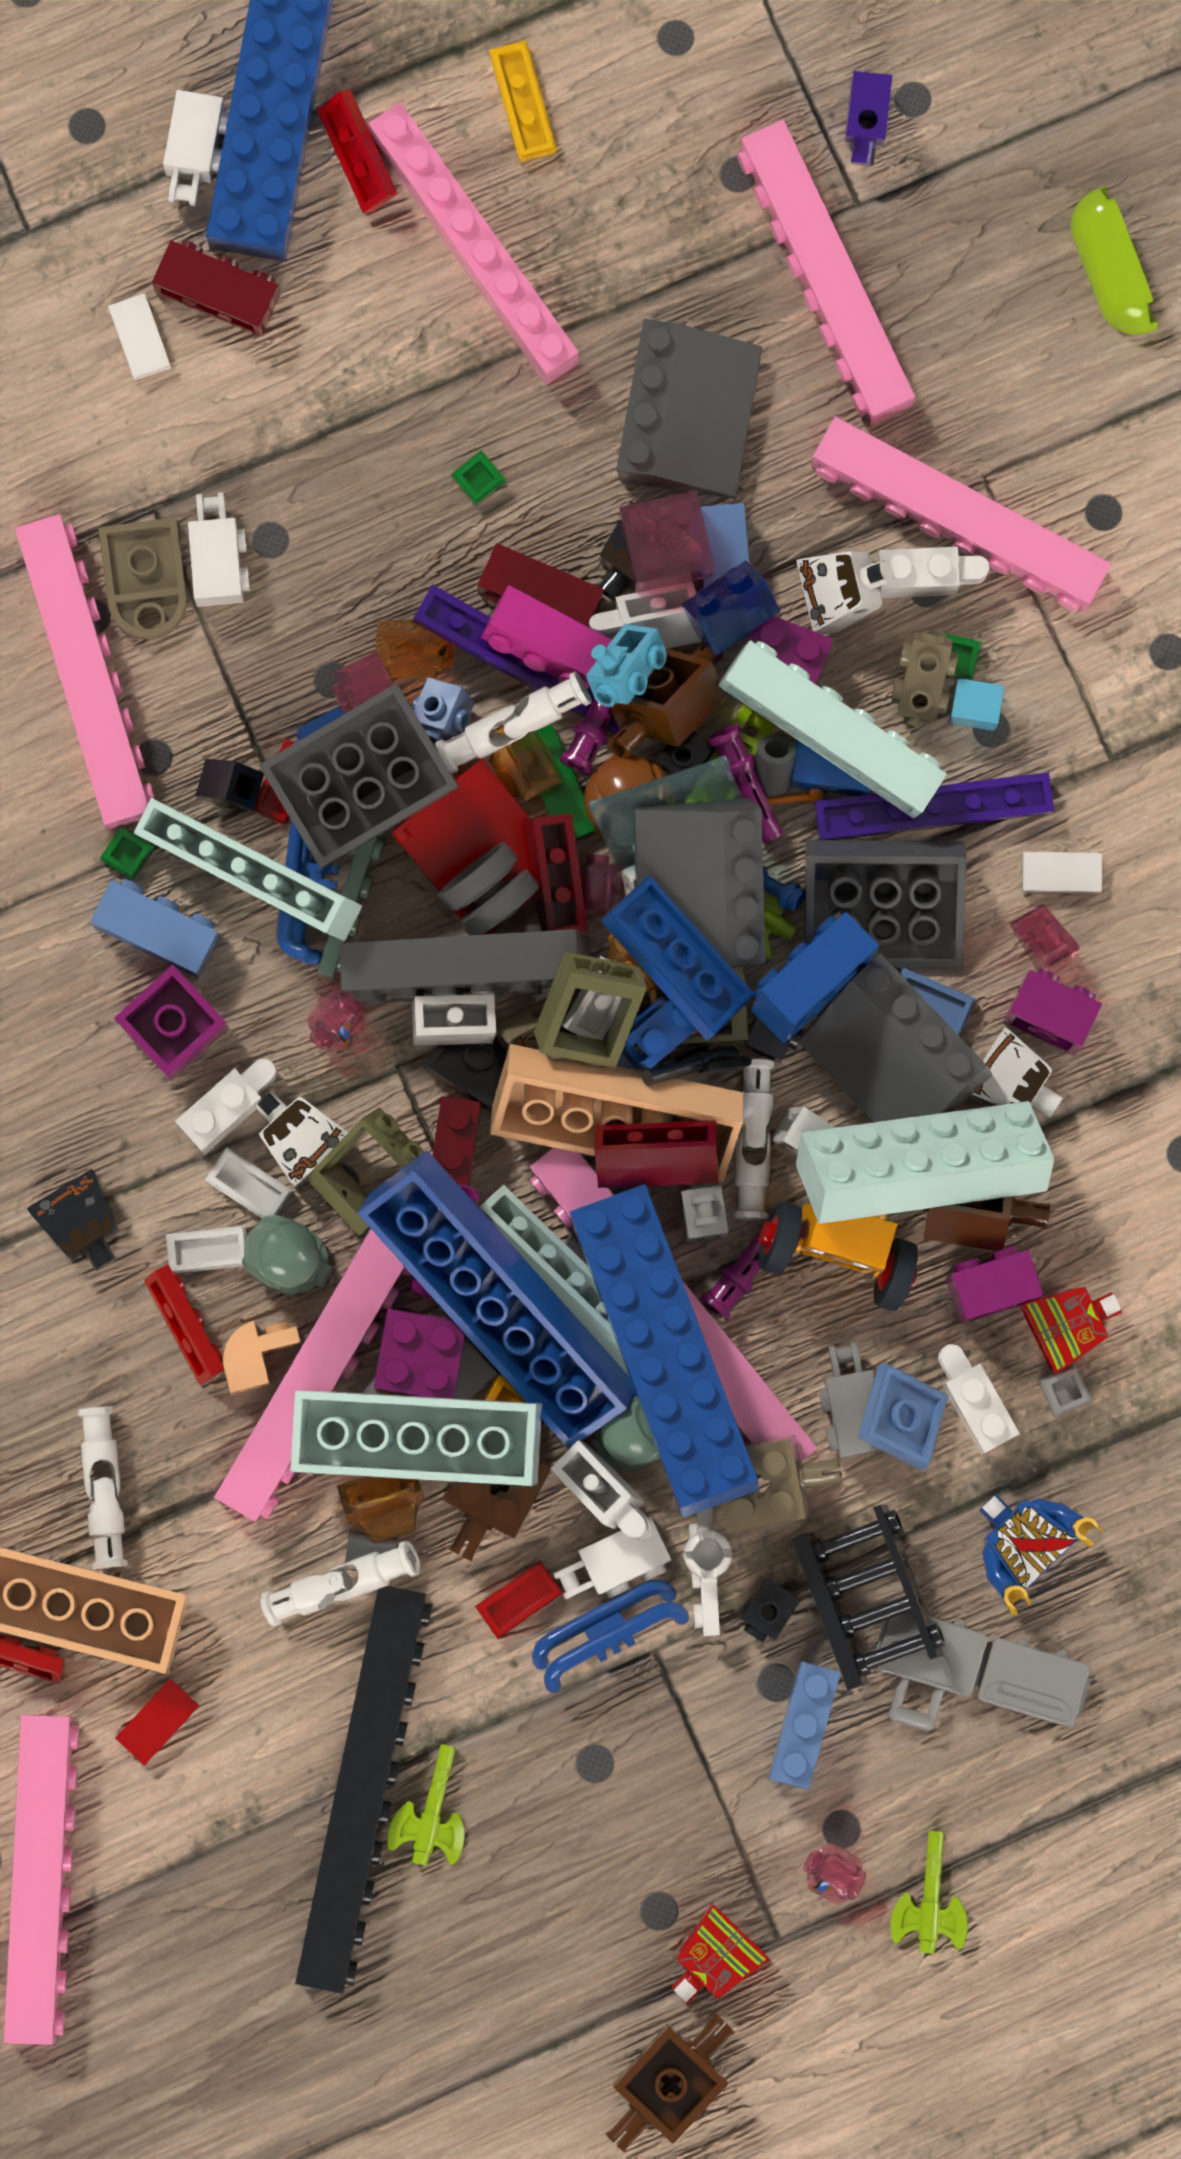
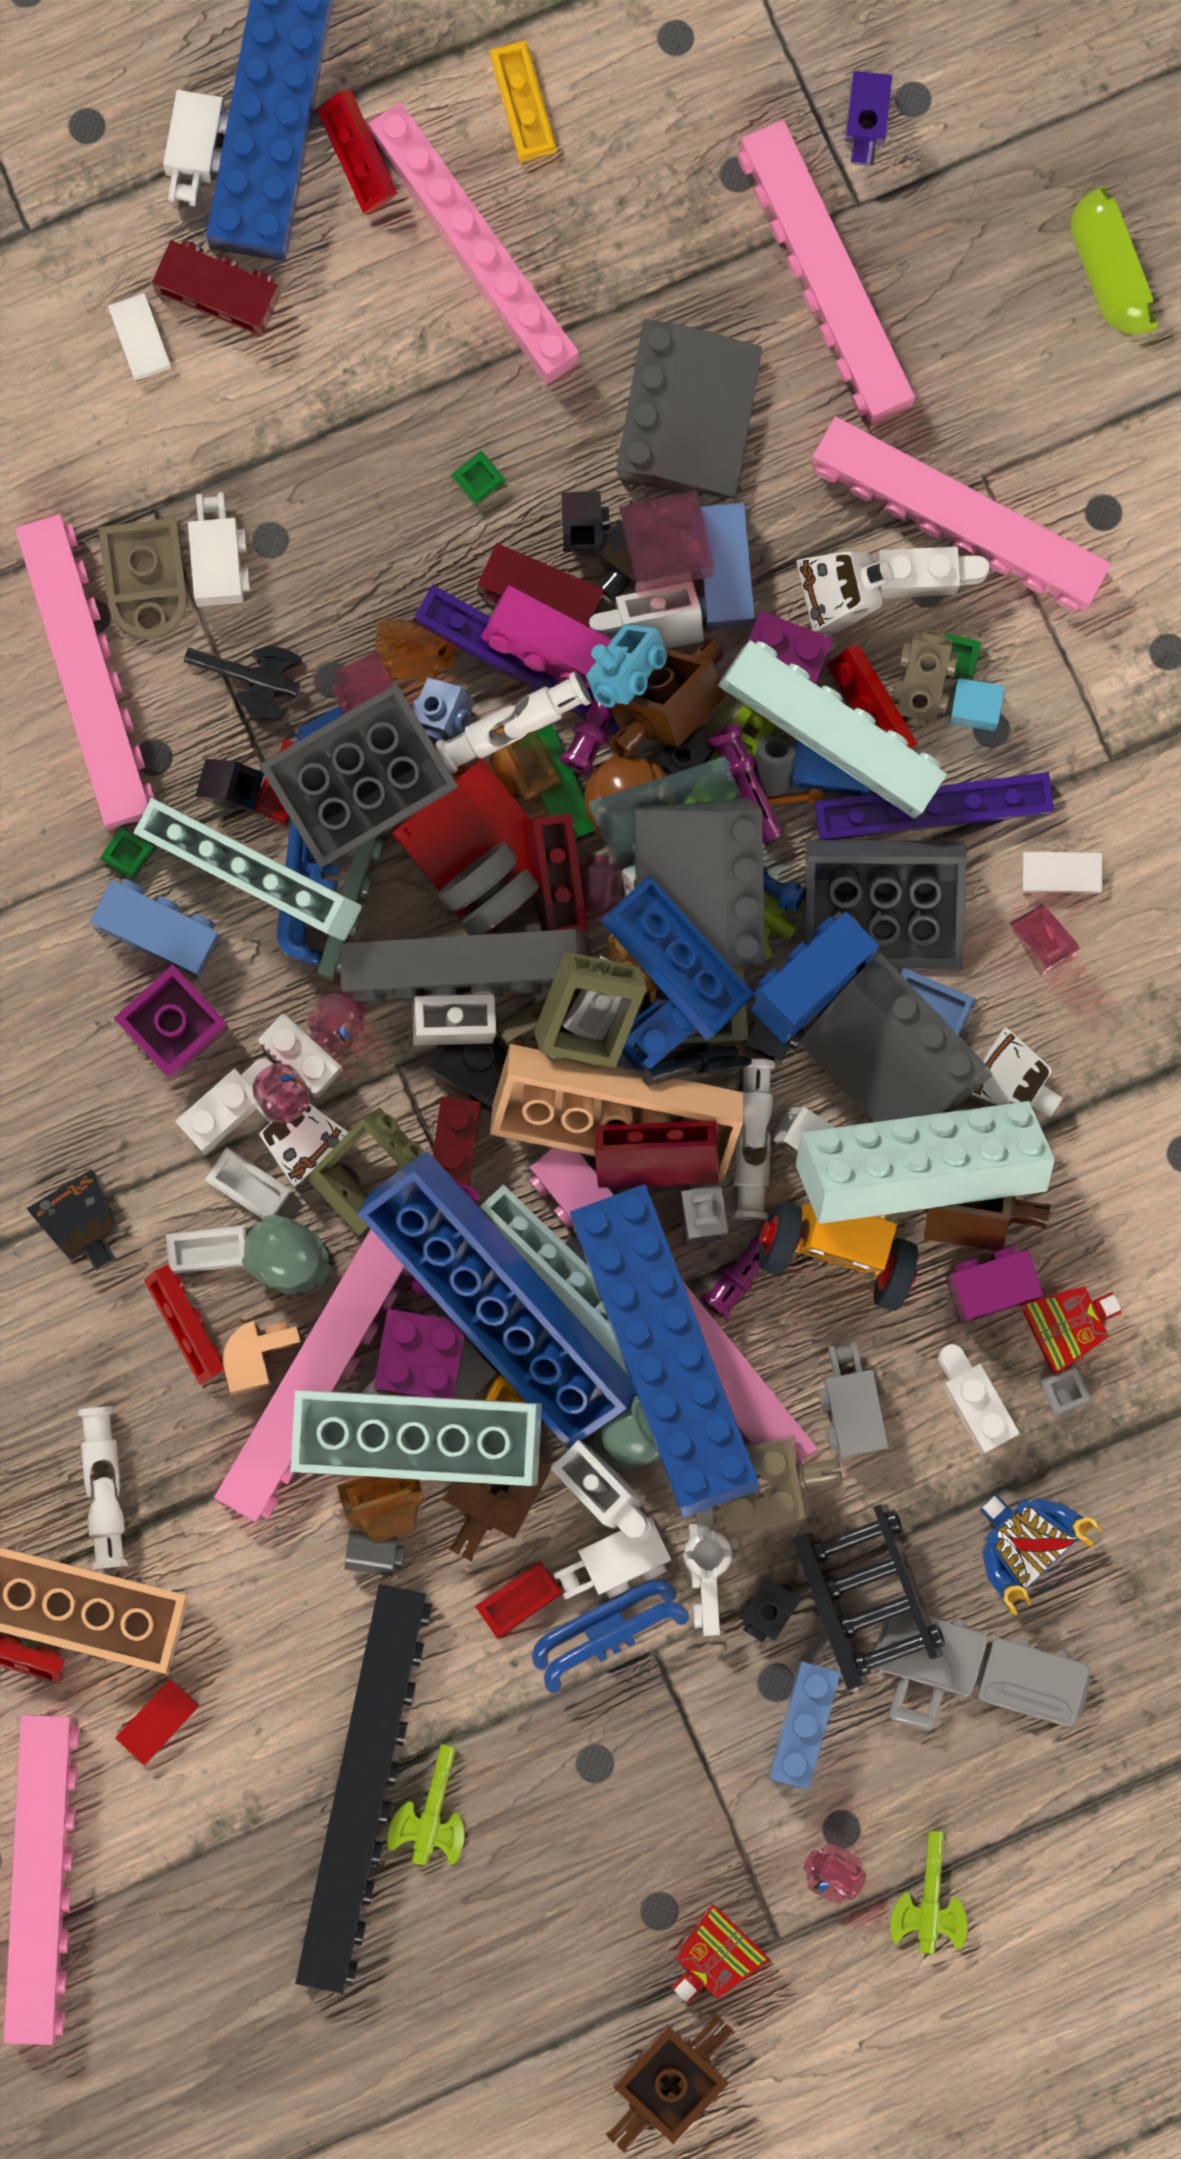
white piece [260,1540,420,1627] -> none
clear blue brick [681,560,780,655] -> none
medium blue tile [858,1363,948,1470] -> none
magenta brick [1003,968,1102,1056] -> none
none -> black piece [184,647,302,719]
none -> clear pink head [252,1063,310,1123]
none -> white brick [259,1013,343,1098]
none -> black brick [561,491,610,552]
none -> red plate [827,643,917,749]

